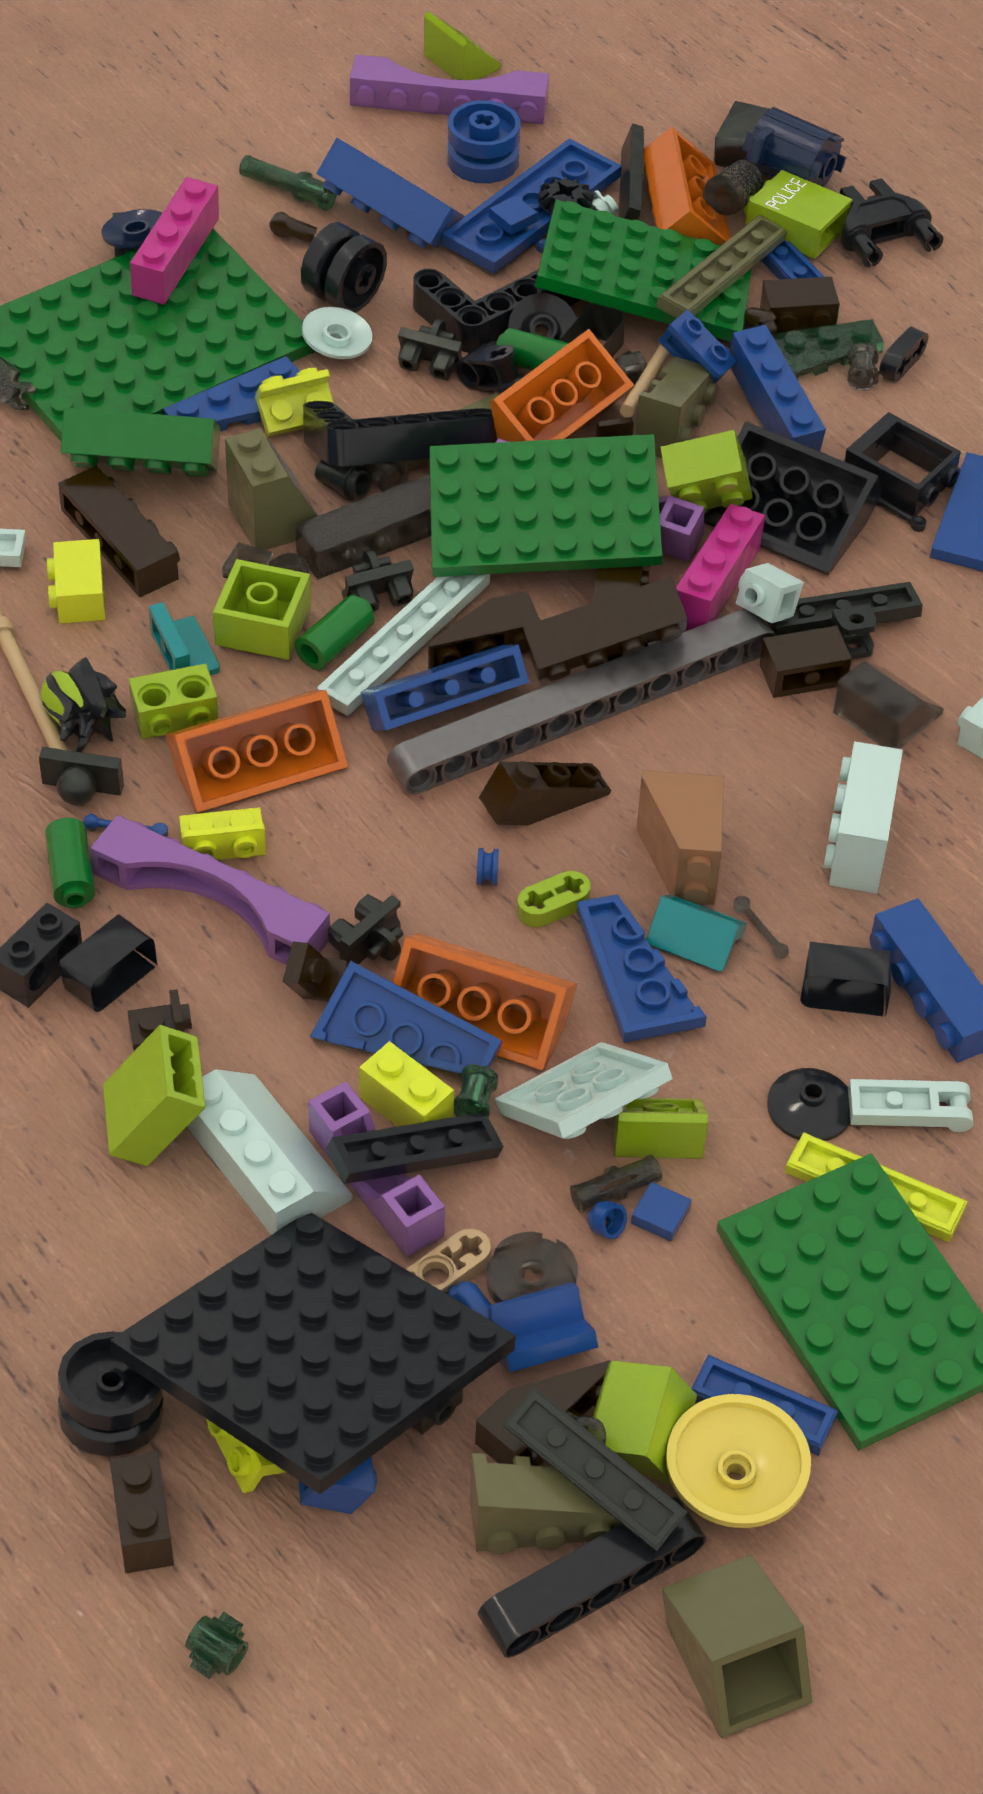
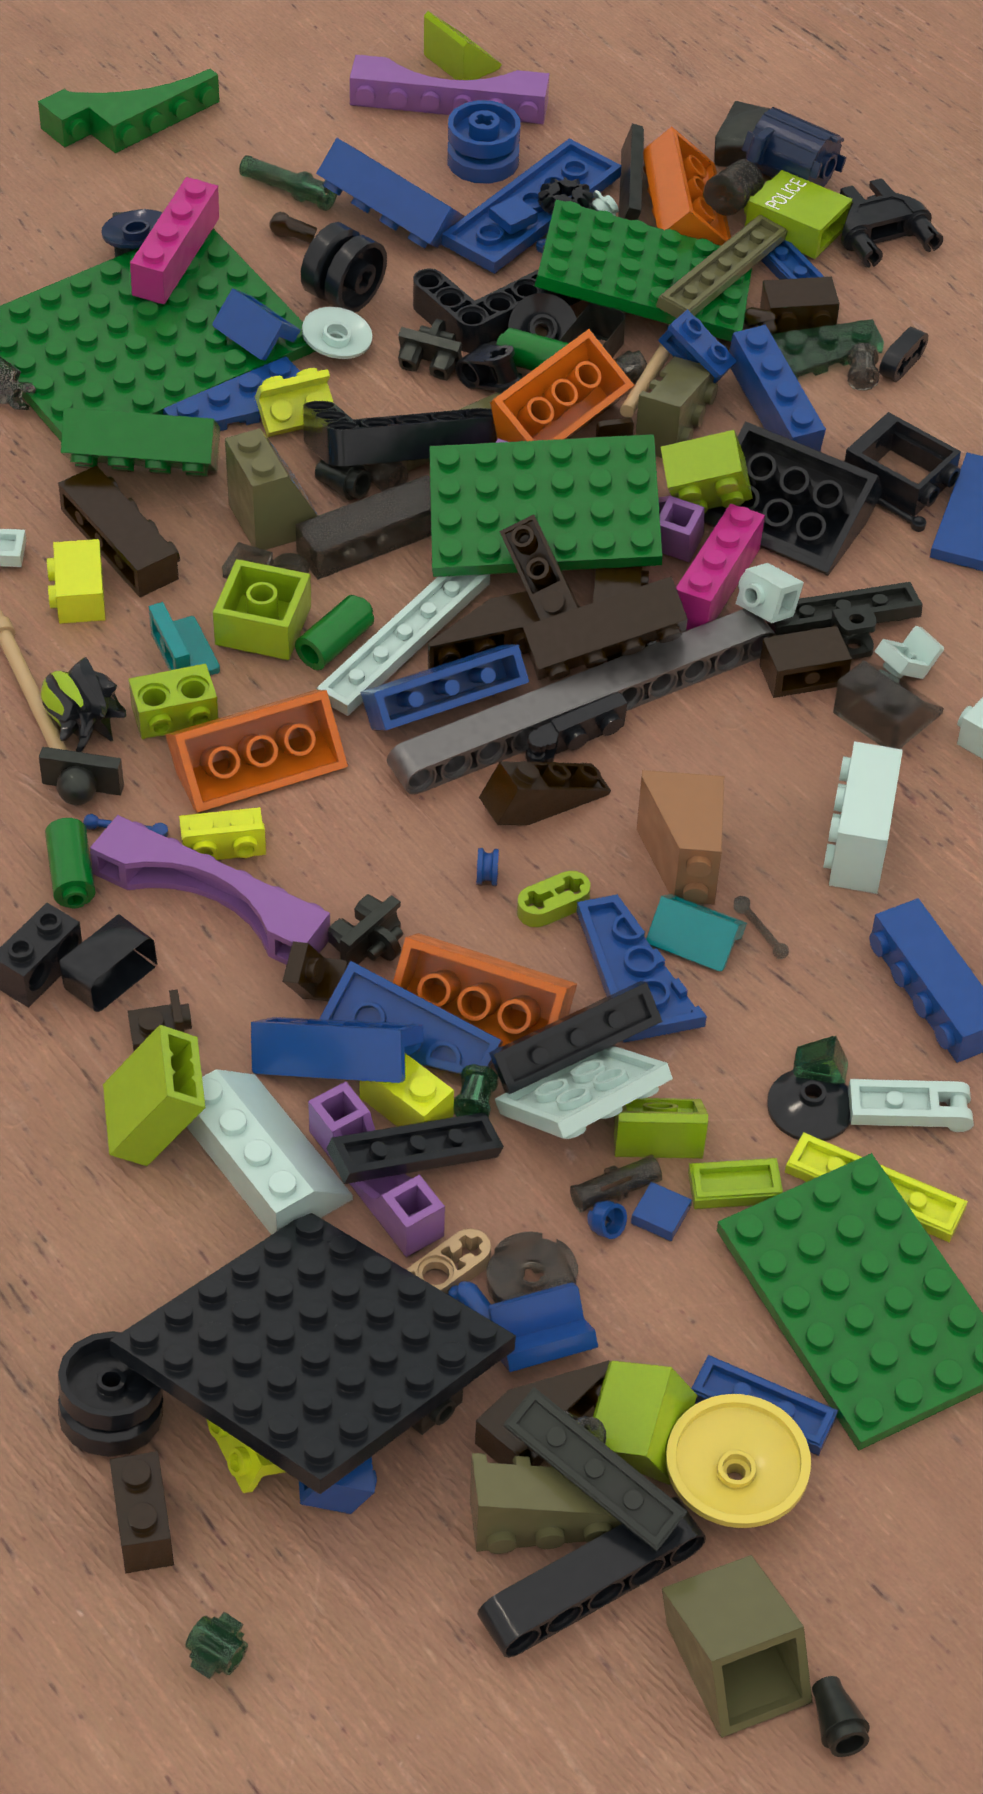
pearl dark grey hips [342,549,414,612] -> none
black piece [800,942,891,1016] -> none
none -> green arch [38,69,220,153]
none -> blue panel [212,288,301,361]
none -> blue panel [251,1017,423,1083]
none -> black plate [489,981,663,1094]
none -> dark brown slope [499,514,579,620]
none -> black hinge [525,692,628,763]
none -> lime tile [688,1158,783,1209]
none -> clear green slope [793,1036,848,1084]
none -> pearl dark grey cone [812,1676,870,1757]
none -> light aqua bracket [874,626,944,679]

